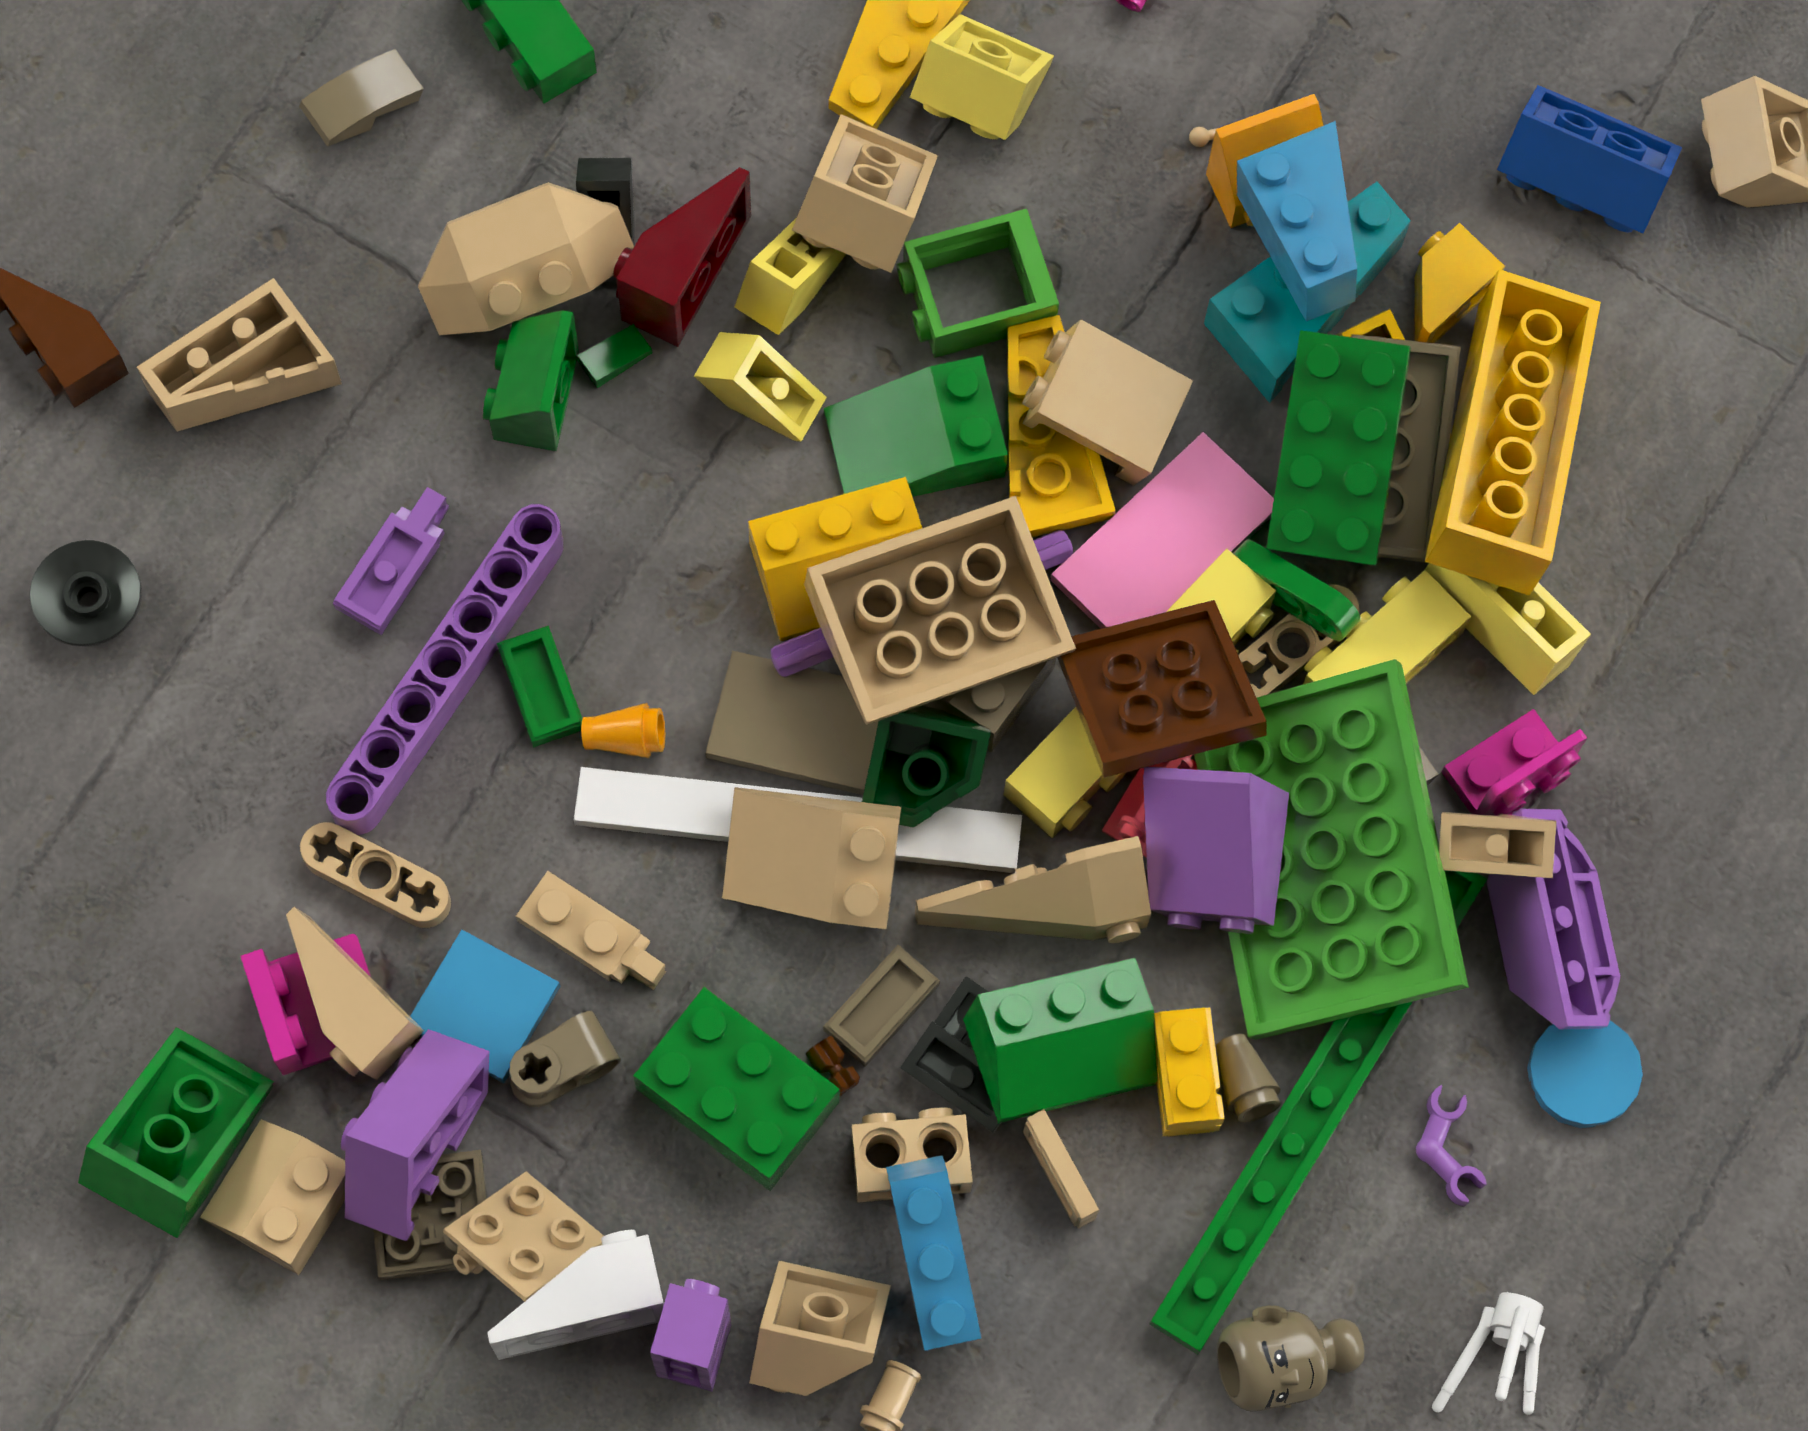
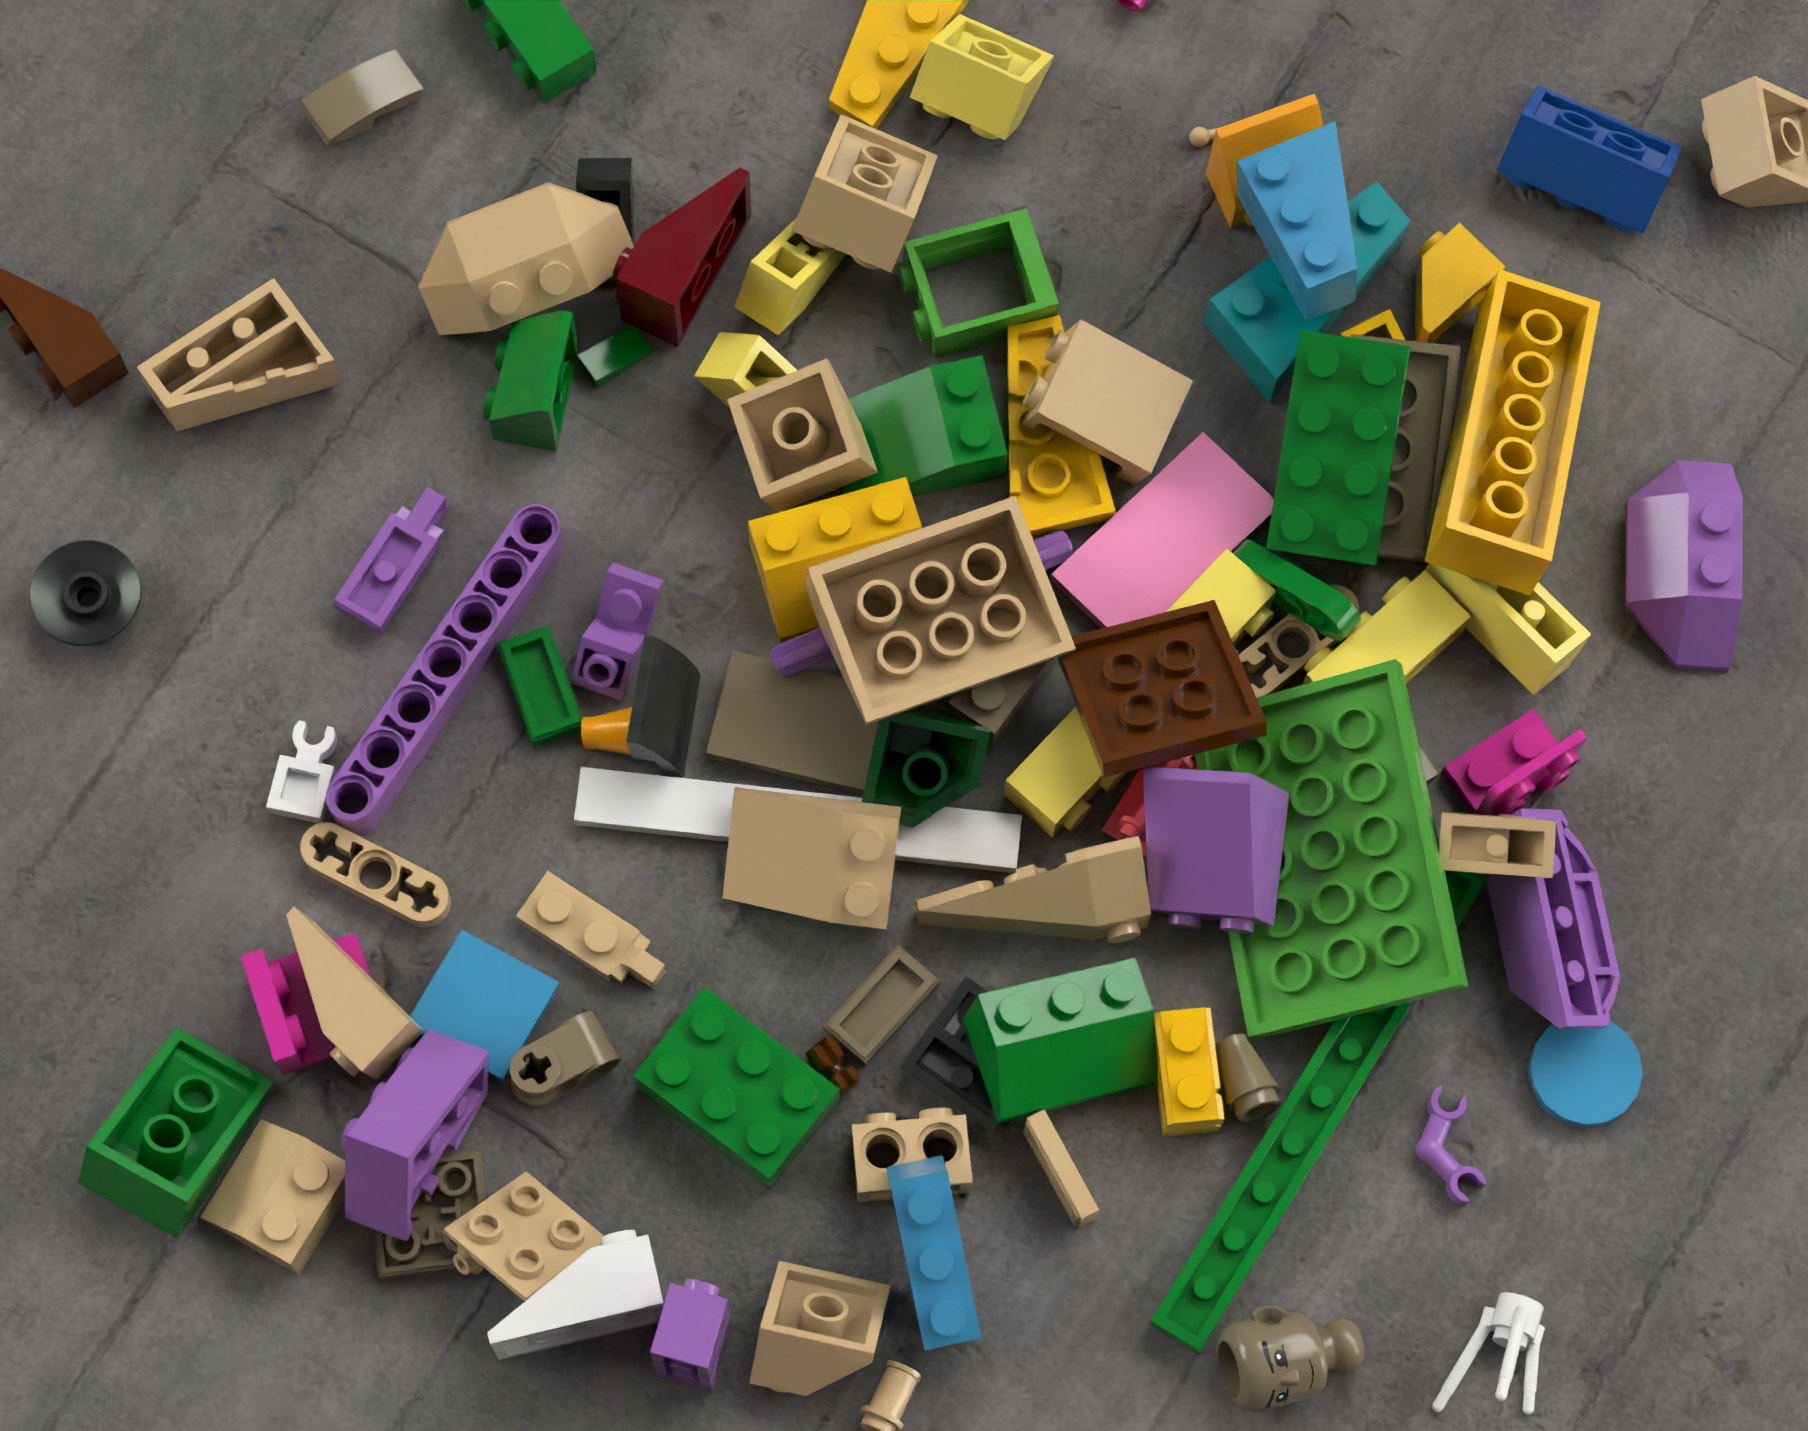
none -> white plate [266,720,337,823]
none -> medium lavender slope [570,563,664,701]
none -> pearl dark grey slope [626,636,701,778]
none -> tan slope [727,358,878,512]
none -> medium lavender wedge [1624,460,1743,671]

